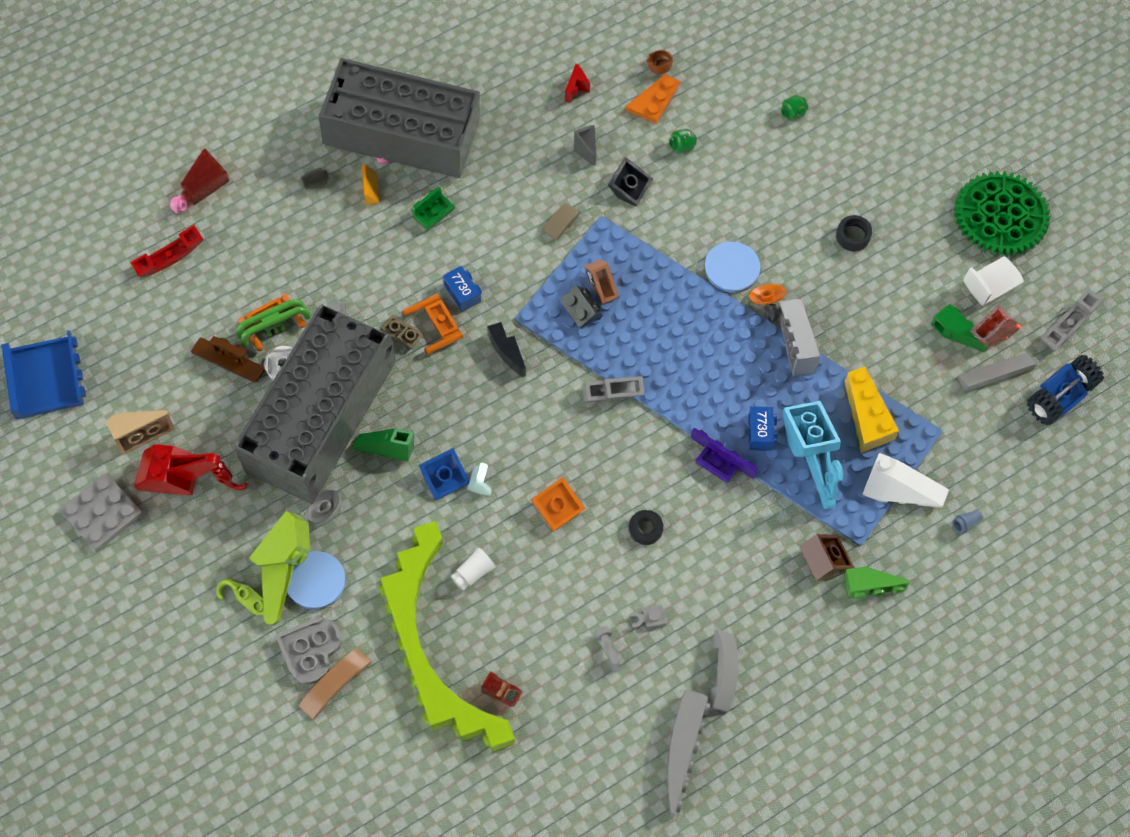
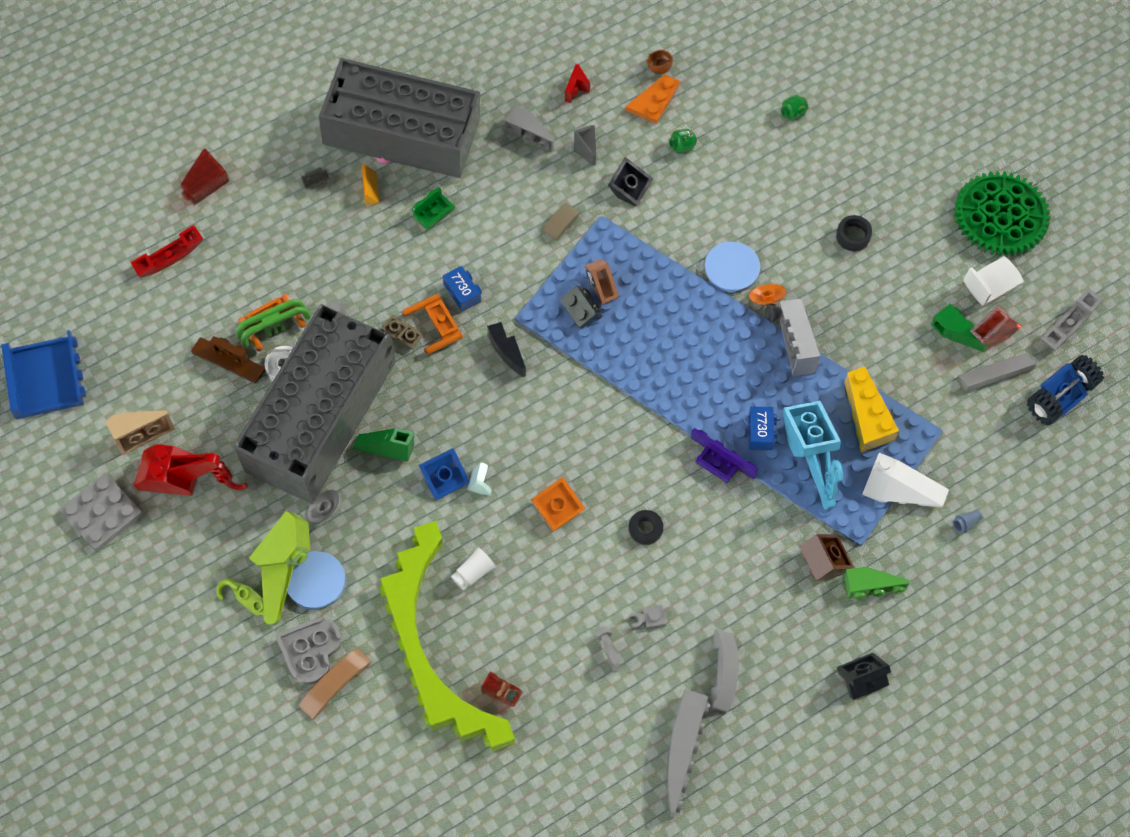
bright pink plate [170,195,187,214] -> none
light grey slope [582,376,645,403] -> none
none -> light grey slope [505,105,554,151]
none -> black bracket [837,652,891,700]

